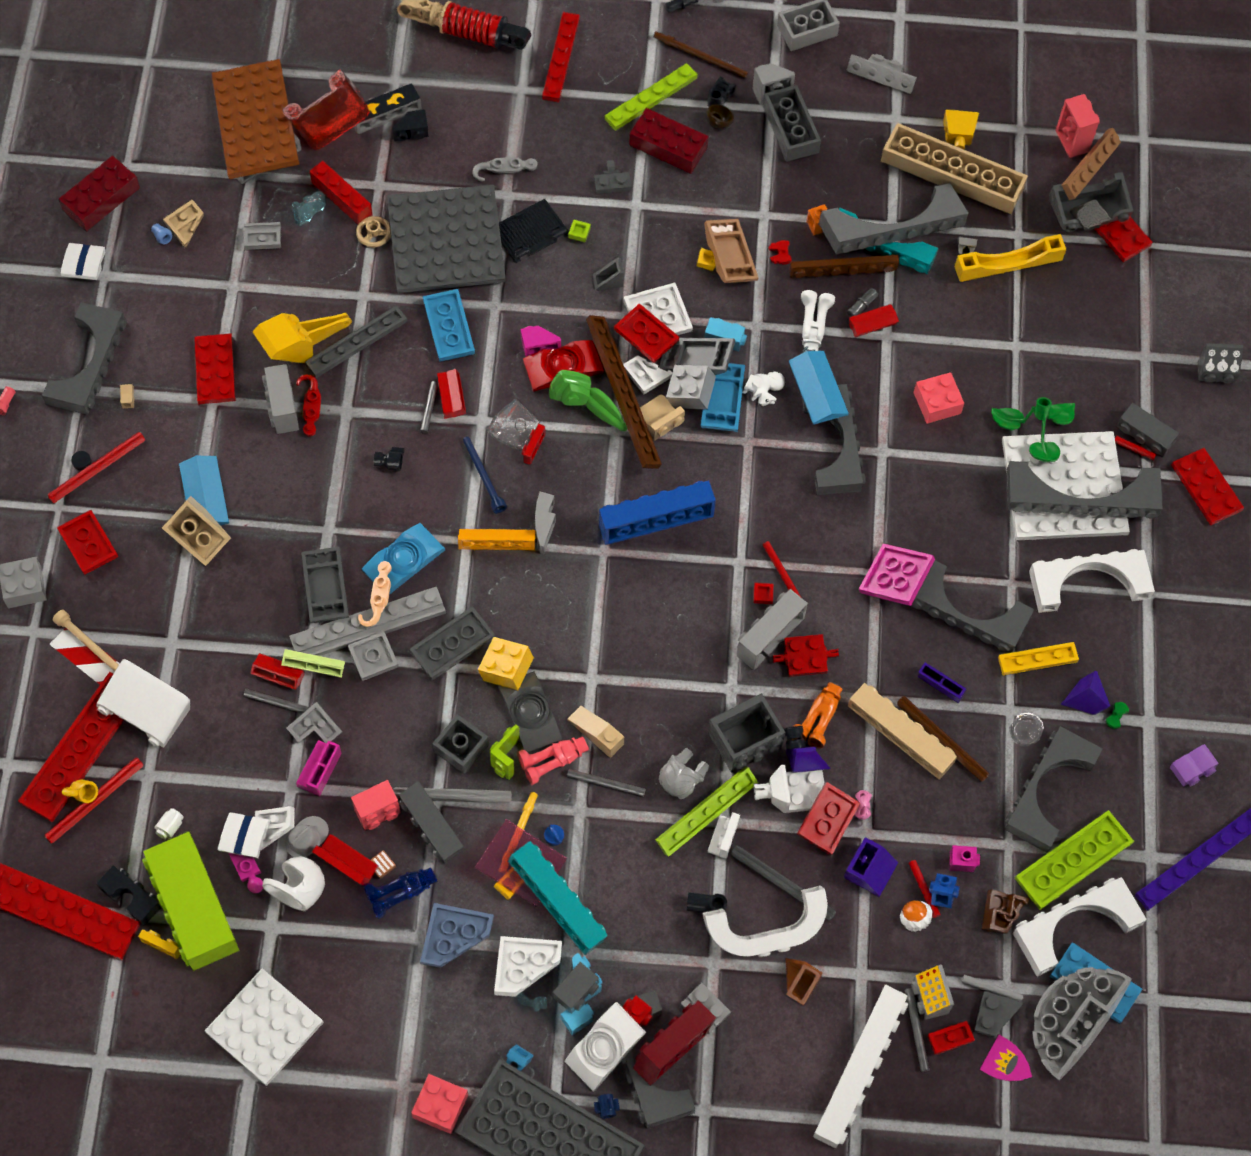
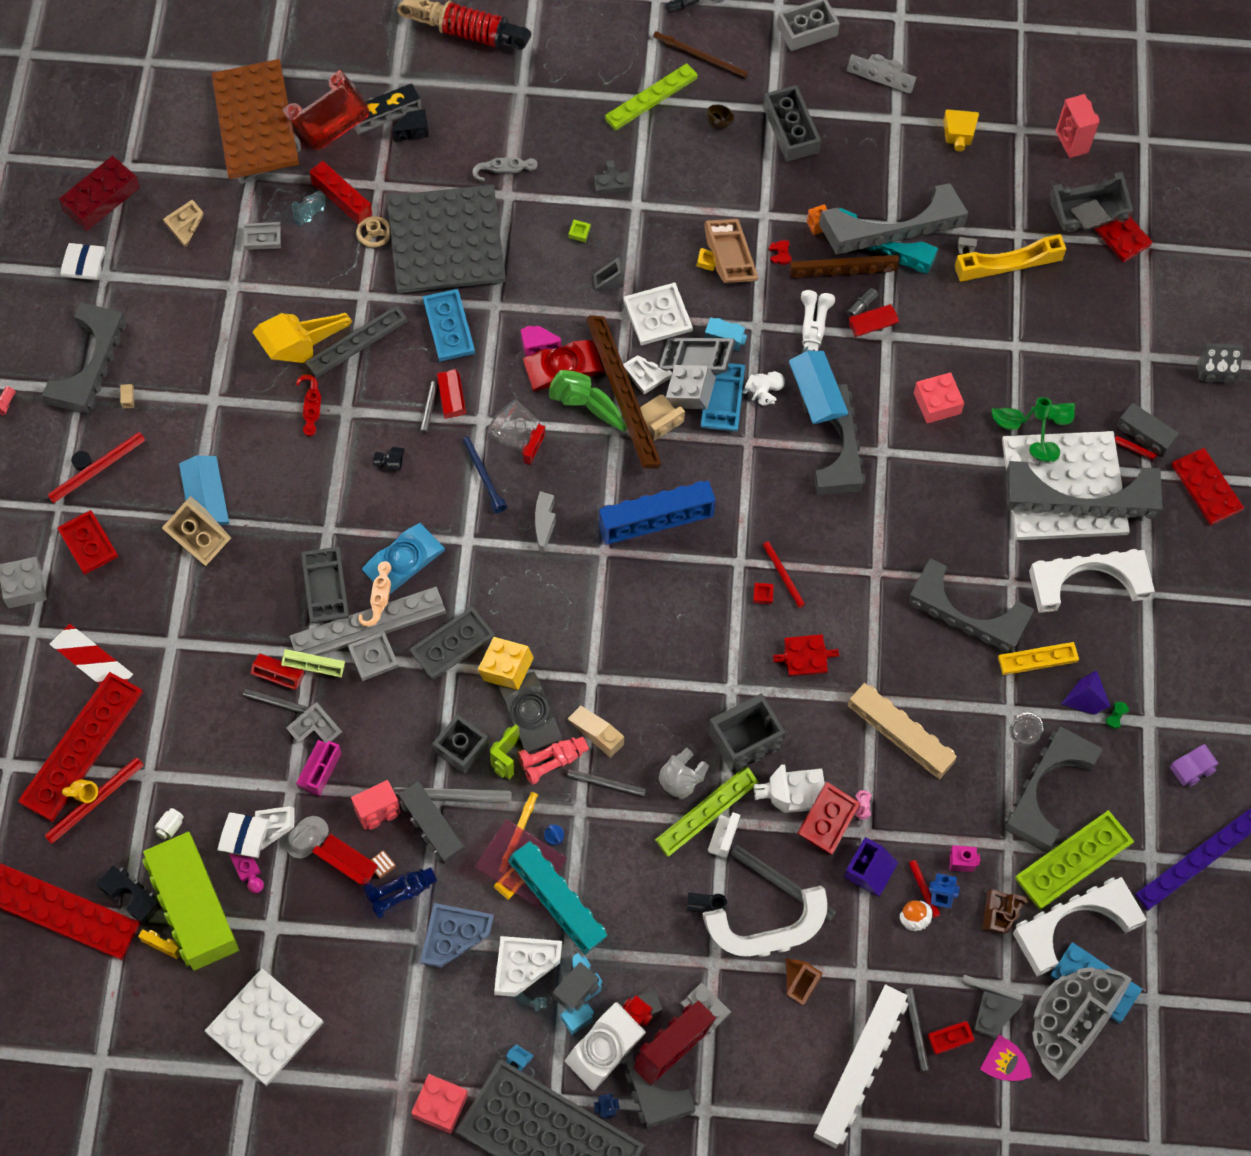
tan piece [53,610,119,671] -> none
white windscreen [96,659,190,748] -> none
medium blue piece [151,224,172,244] -> none
red plate [195,333,236,405] -> none
light grey brick [262,364,299,434] -> none
white piece [262,856,325,911] -> none
light orange fence [458,529,535,550] -> none
black window [499,199,569,263] -> none
red plate [542,12,580,102] -> none
red plate [614,303,679,363] -> none
dark red brick [629,108,709,174] -> none
black piece [707,76,736,107] -> none
light grey piece [737,589,808,670] -> none
light grey slope [753,63,795,105] -> none
black wheel [784,726,806,749] -> none
dark purple slope [786,747,831,773] -> none
orange piece [793,682,843,749] -> none
dark pink plate [859,544,935,606] -> none
tan brick [881,123,1028,214] -> none
reddish brown axle [897,696,989,782] -> none
slope [911,964,954,1020] -> none
dark purple piece [918,662,967,703] -> none
medium nougat plate [1062,127,1121,200] -> none

